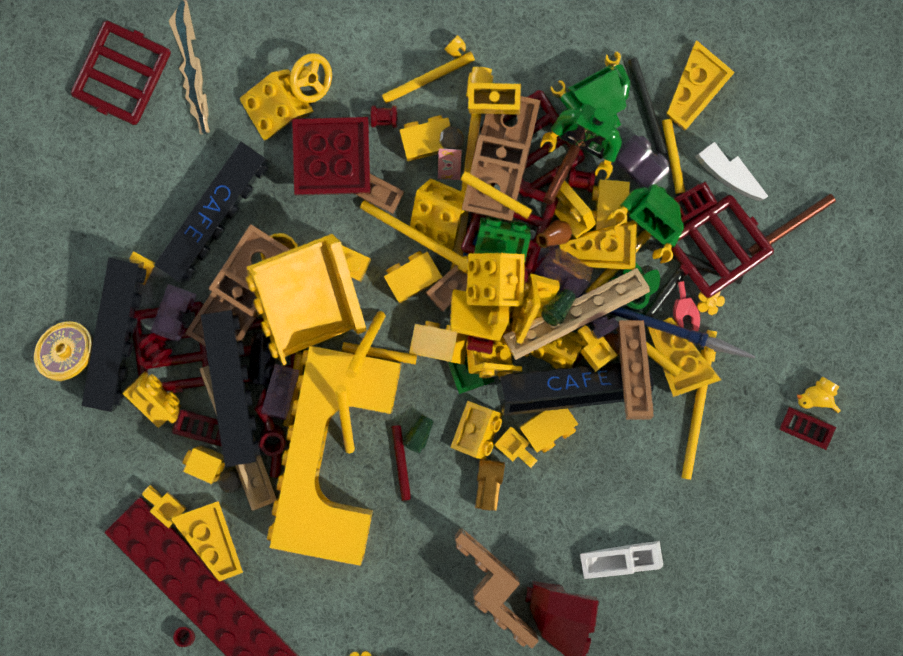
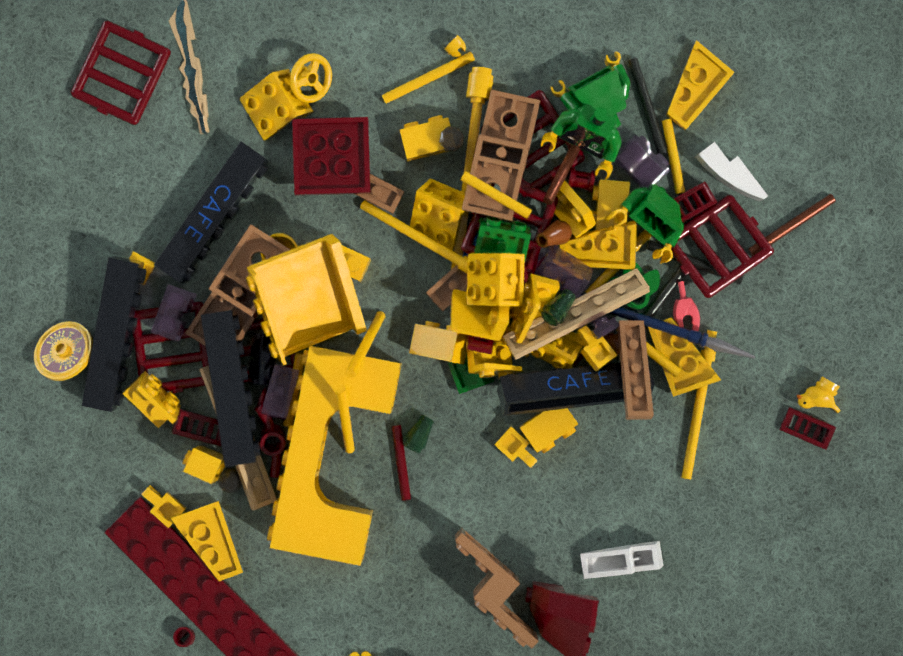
dark red bush [138,333,172,366] -> none
yellow bar [342,342,417,365] -> none
dark red bush [371,105,397,128] -> none
yellow brick [384,250,443,303] -> none
bright pink sticker [438,149,462,180] -> none
yellow bracket [450,401,502,459] -> none
yellow brick [468,83,521,115] -> none
pearl gold piece [475,459,505,511] -> none
yellow plant [697,292,725,315] -> none

